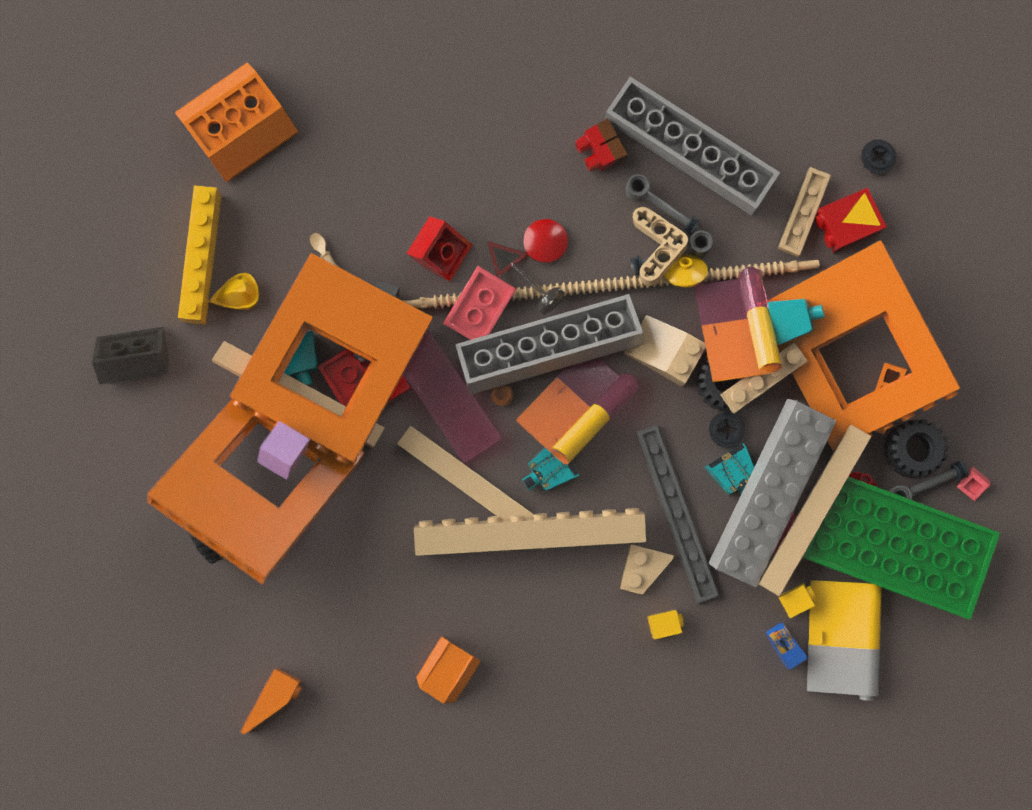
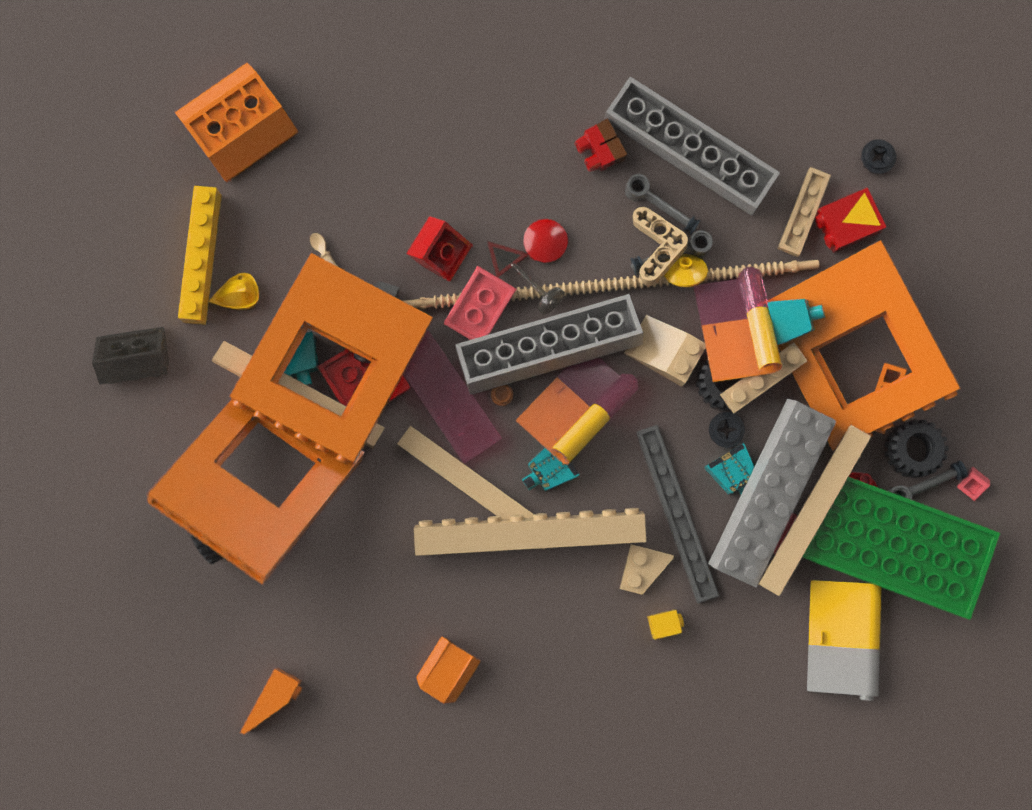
lavender head [257,421,309,480] -> none
blue leg [765,622,808,669] -> none
yellow brick [779,583,817,618] -> none

